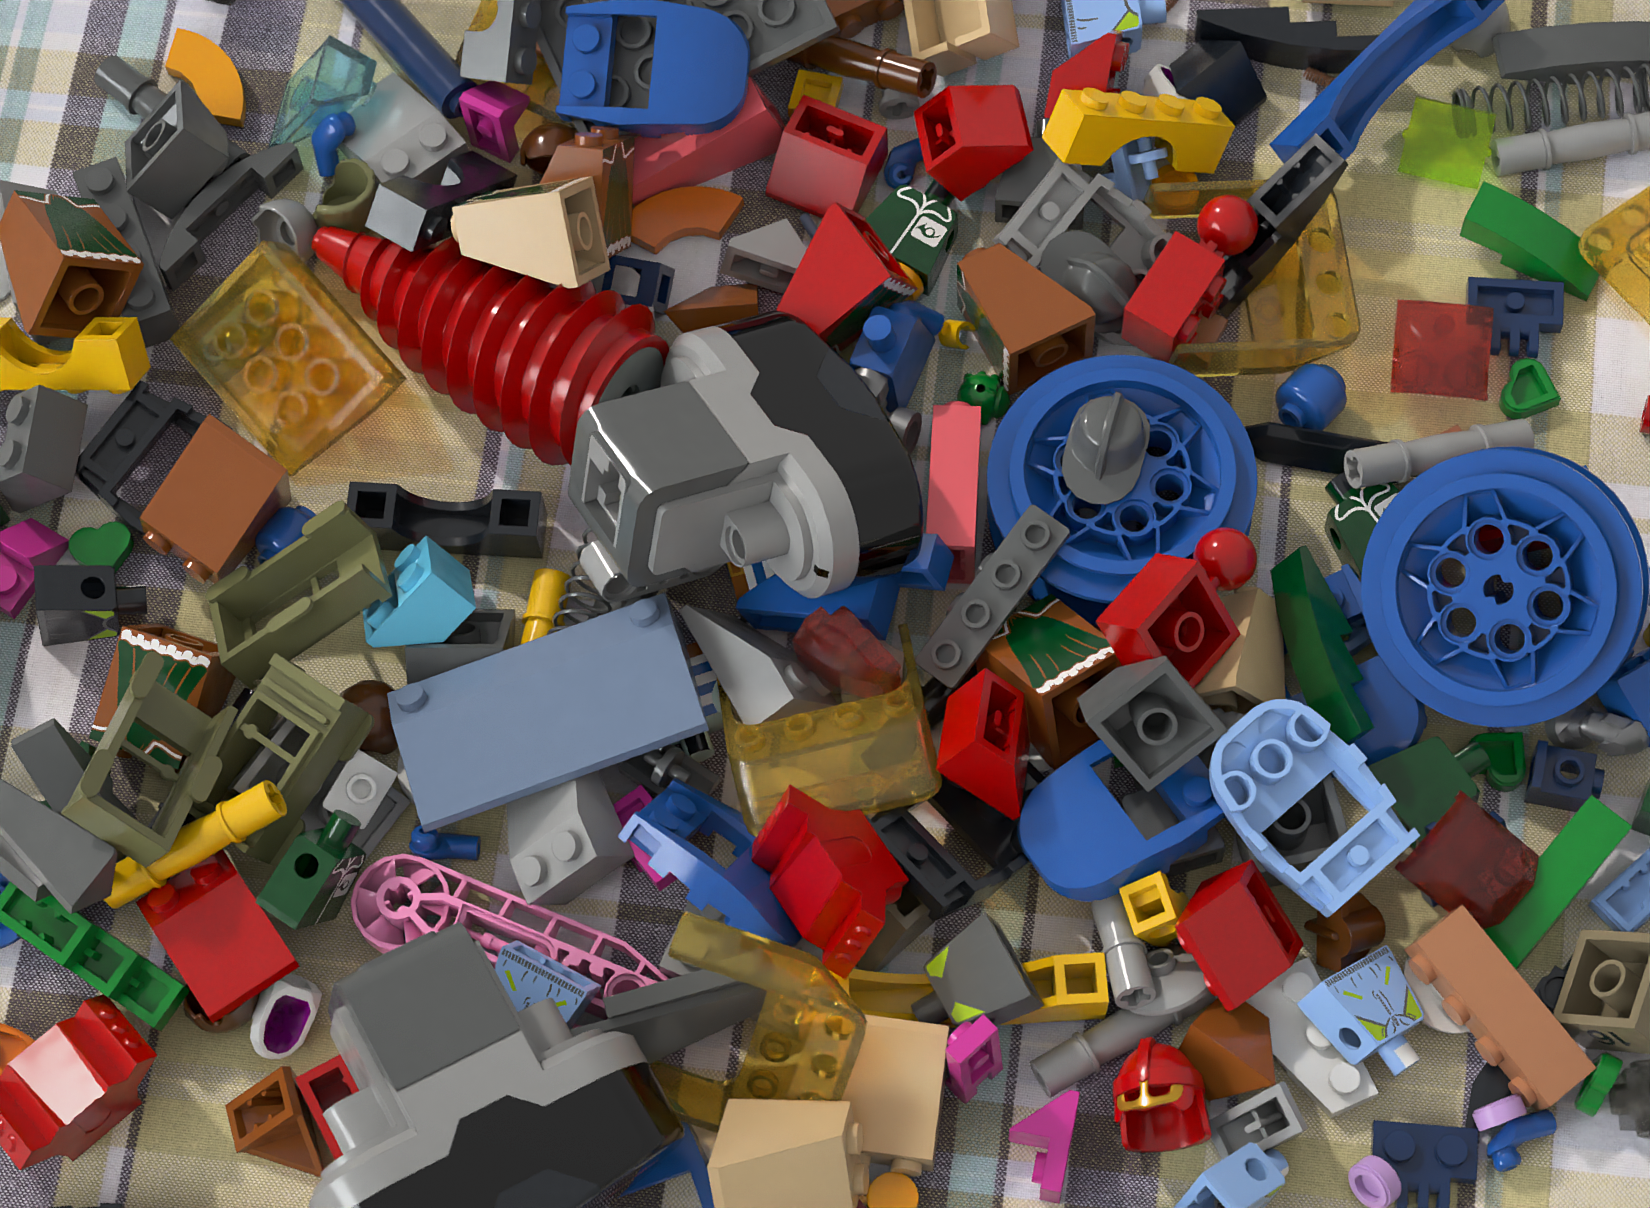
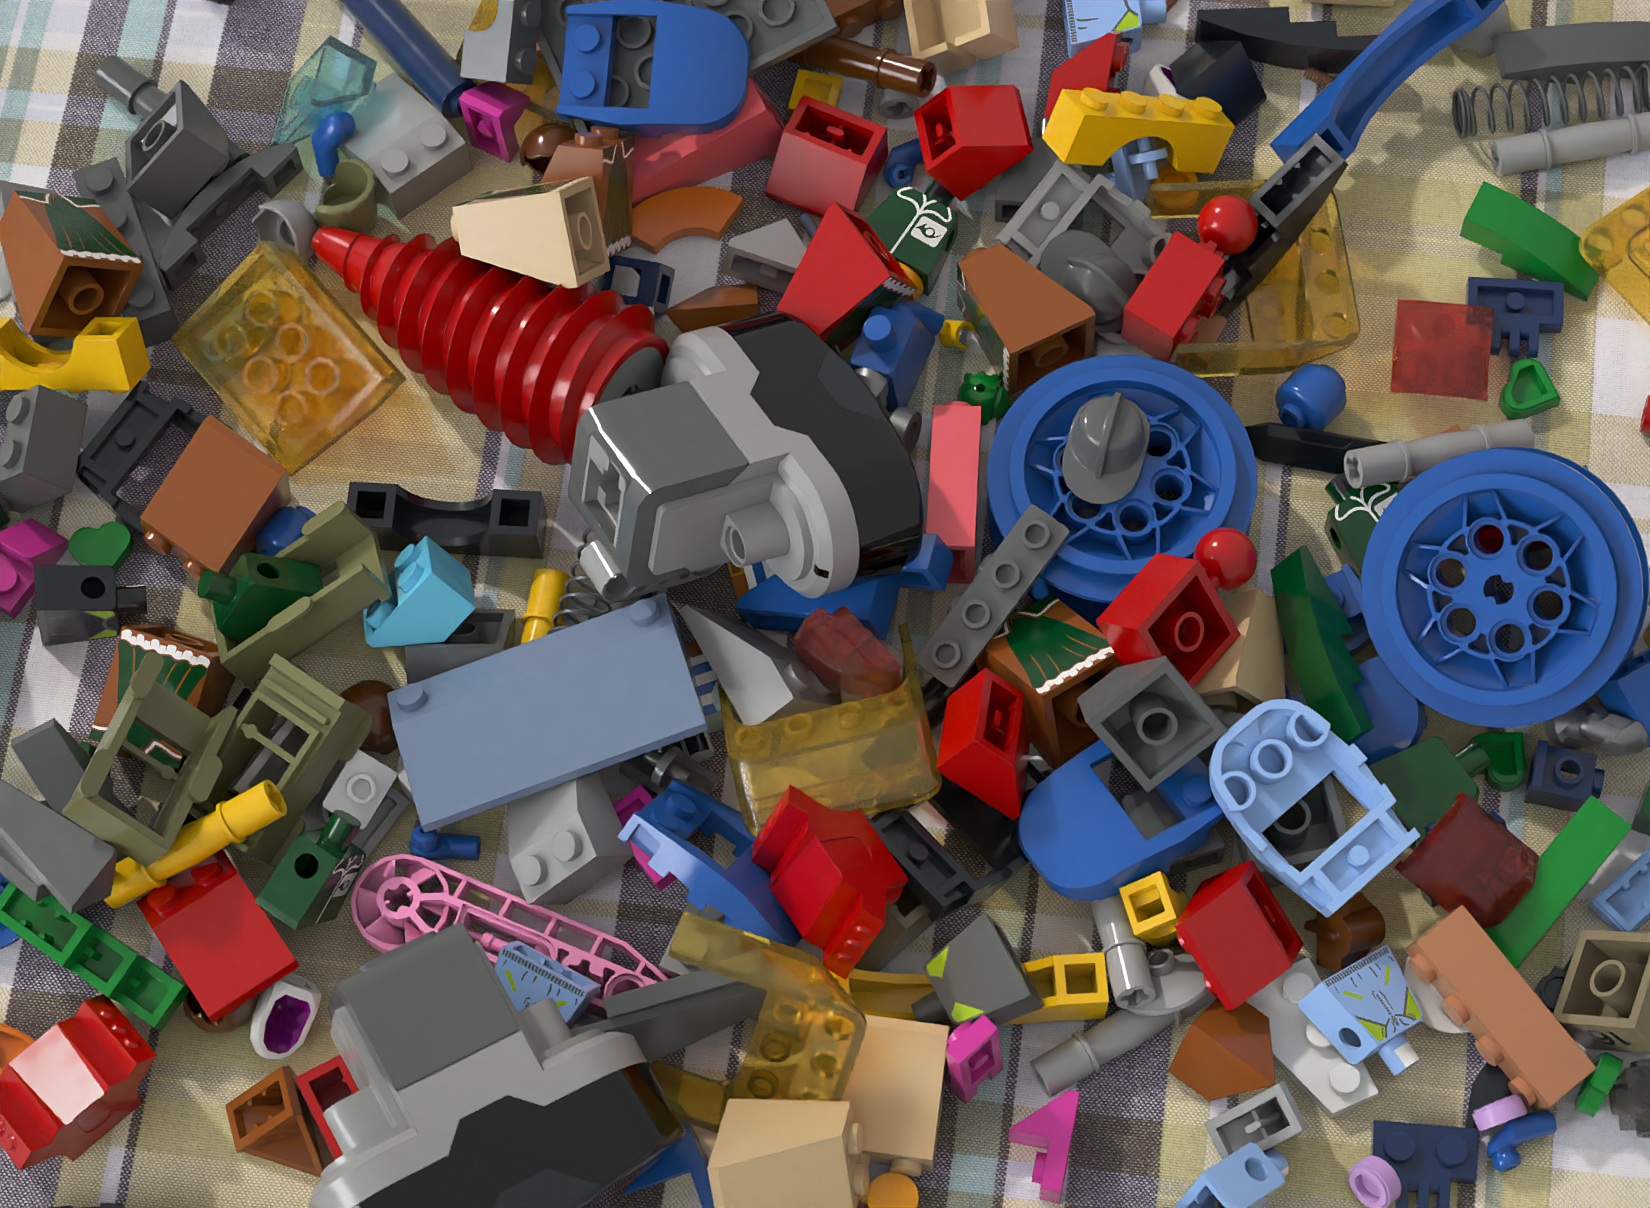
light orange tile [165,28,246,127] -> none
black arch [365,150,518,252] -> none
red helmet [1113,1037,1212,1153] -> none
clear neon green piece [1398,96,1497,189] -> none
none -> dark green torso [197,552,324,643]

